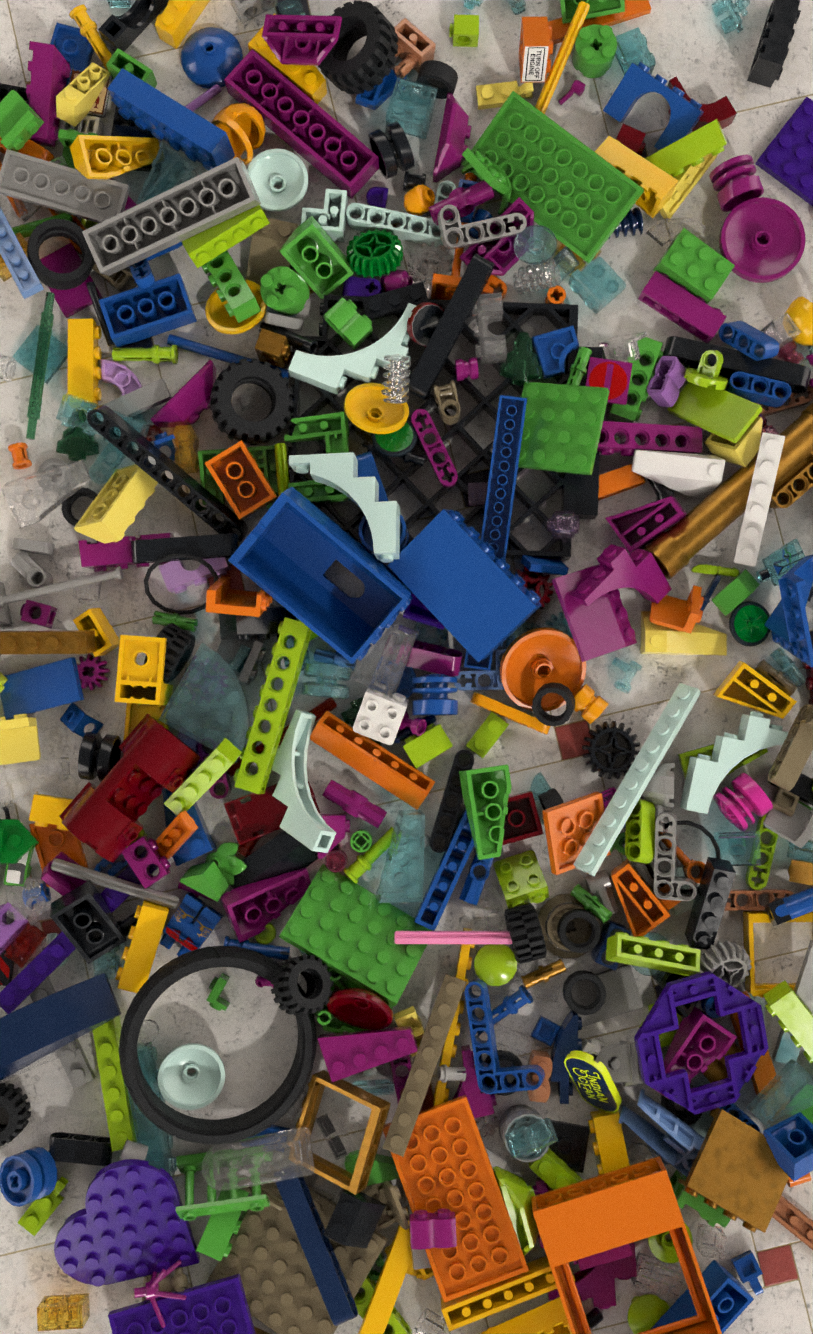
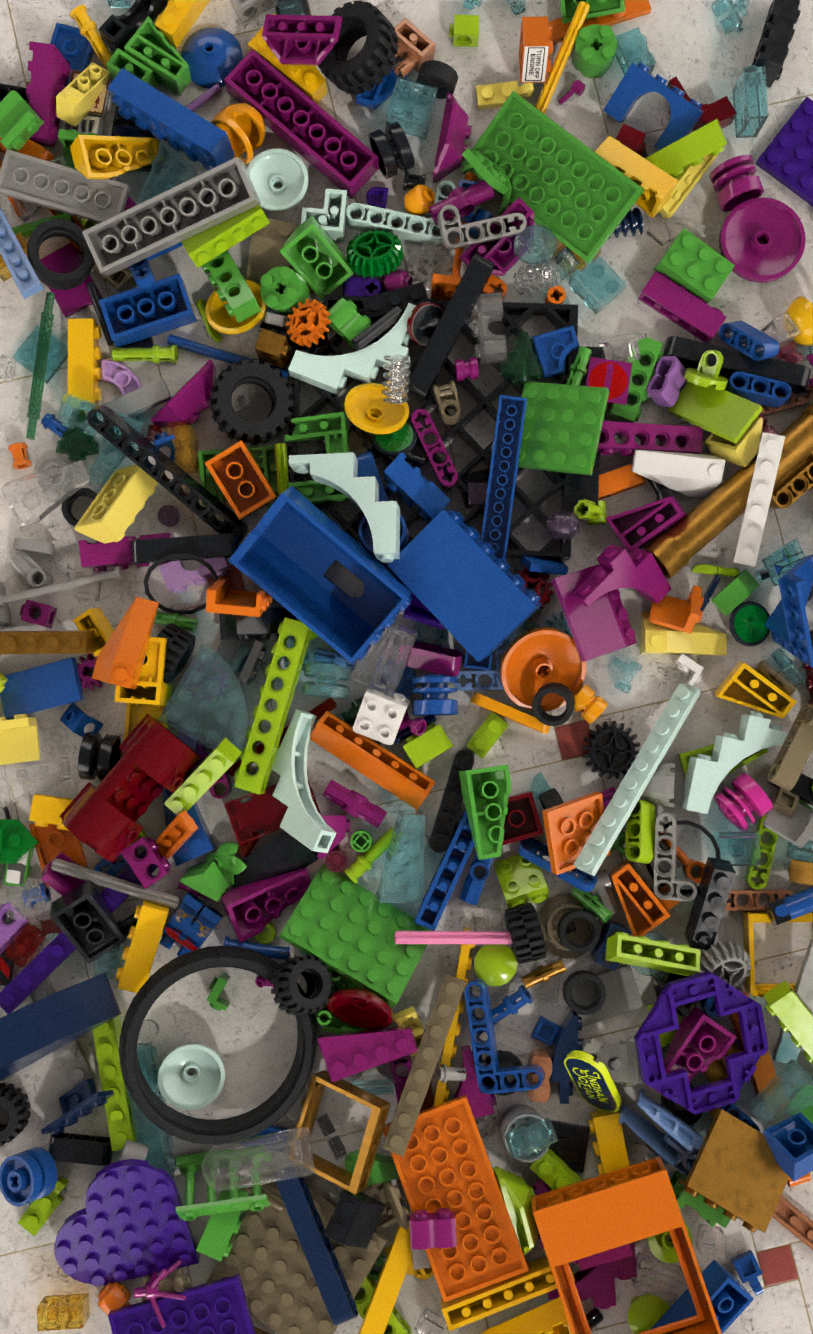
none -> blue pin [41,413,70,439]
none -> dark blue bracket [41,1078,114,1136]
none -> orange wedge [92,597,159,689]
none -> orange head [97,1282,131,1315]
none -> bright green wedge [124,16,191,96]
none -> tile [157,505,180,527]
none -> lime piece [195,299,222,343]
none -> orange gear [285,299,331,347]
none -> black axle [351,306,403,350]
none -> blue wedge [384,452,451,522]
none -> blue beam [518,838,597,892]
none -> lime piece [574,499,607,525]
none -> white bracket [673,653,704,686]
none -> clear light blue brick [733,65,769,138]

